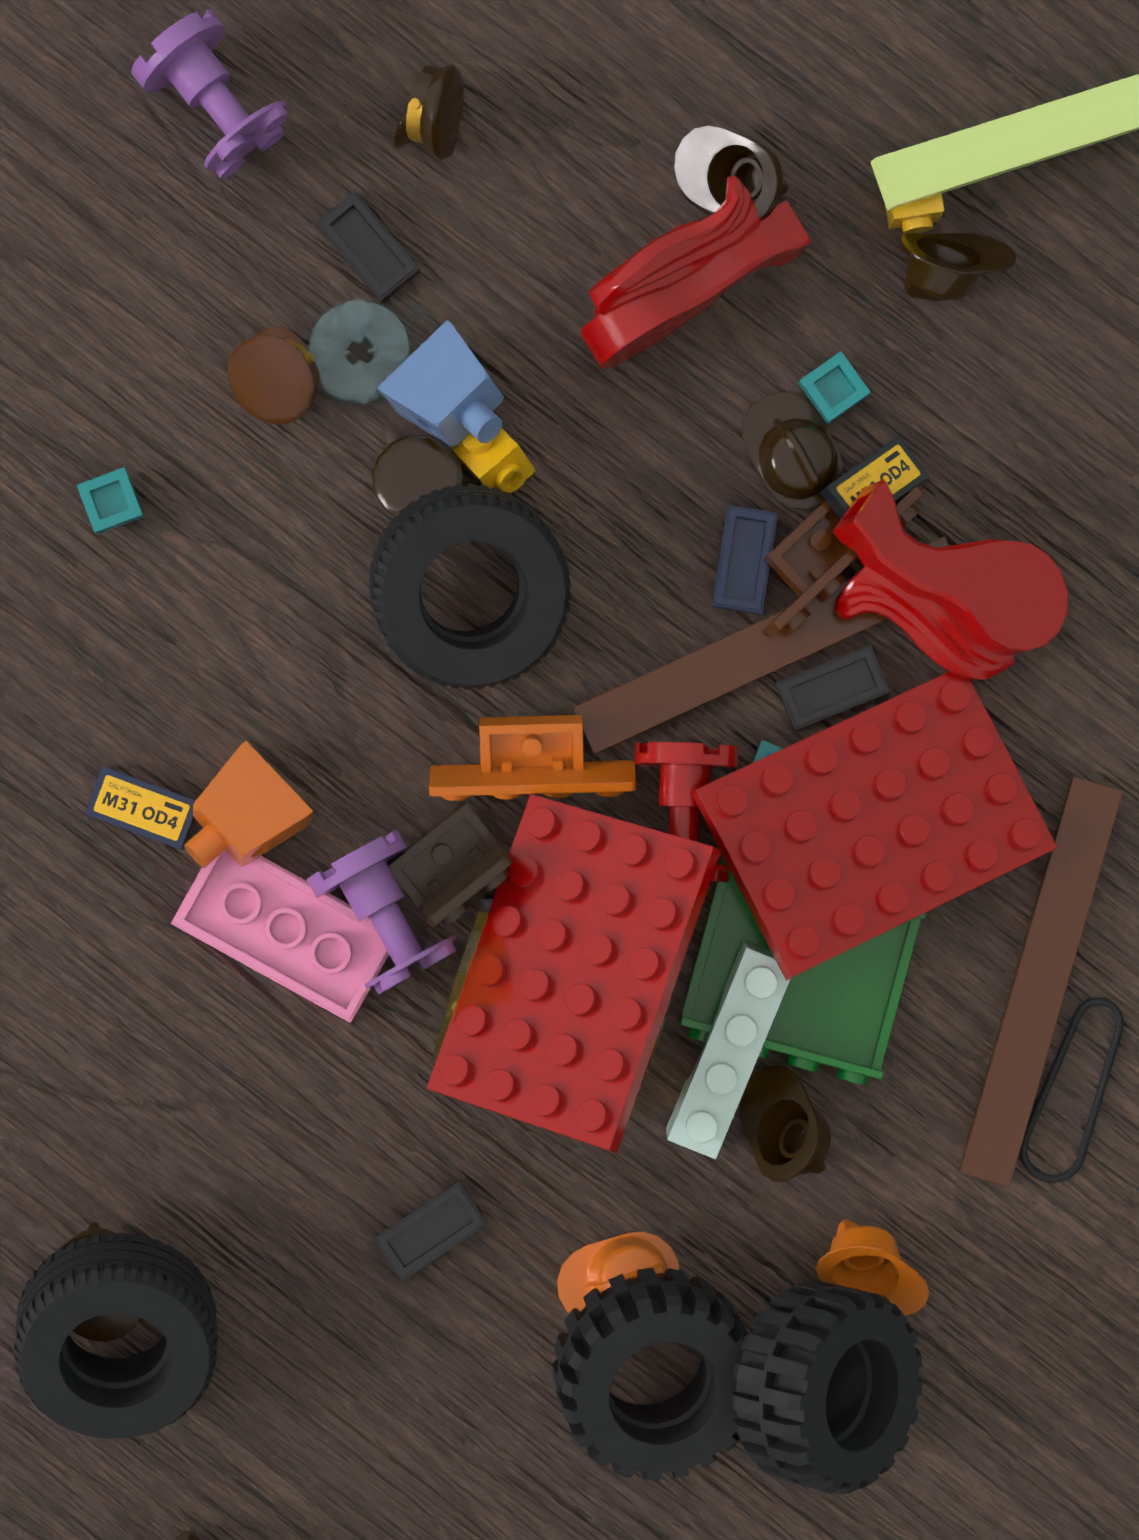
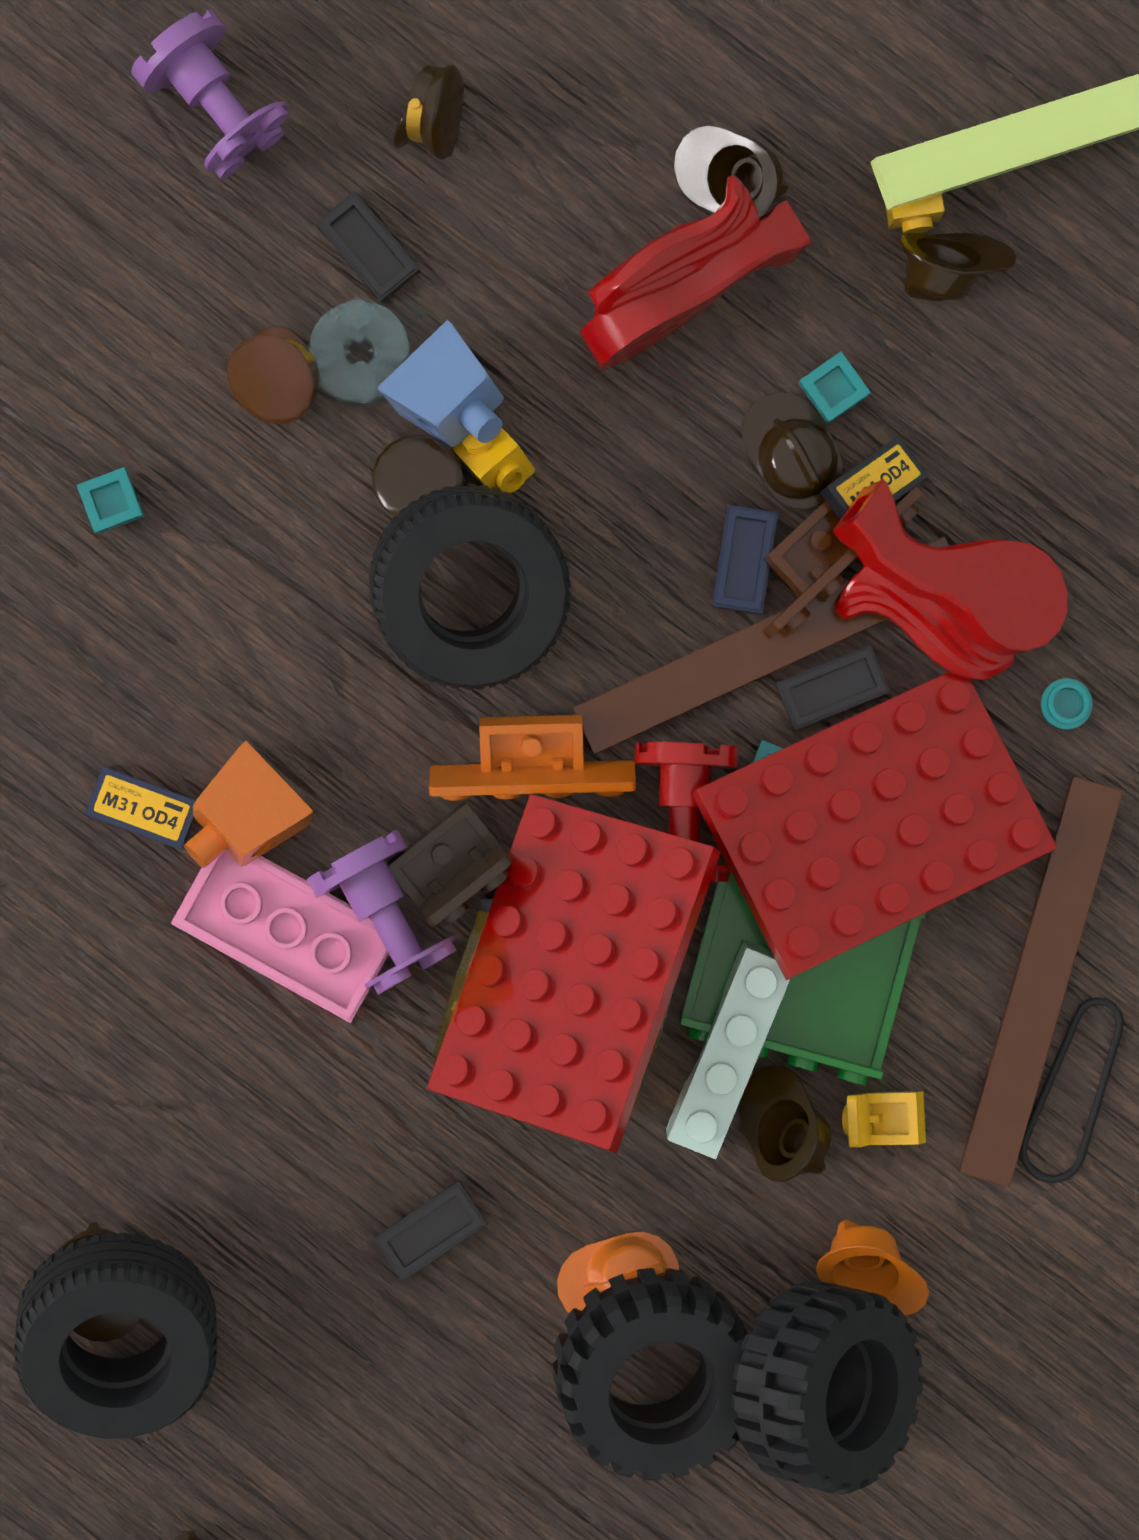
none -> yellow bracket [842,1091,926,1147]
none -> teal plate [1040,678,1093,730]

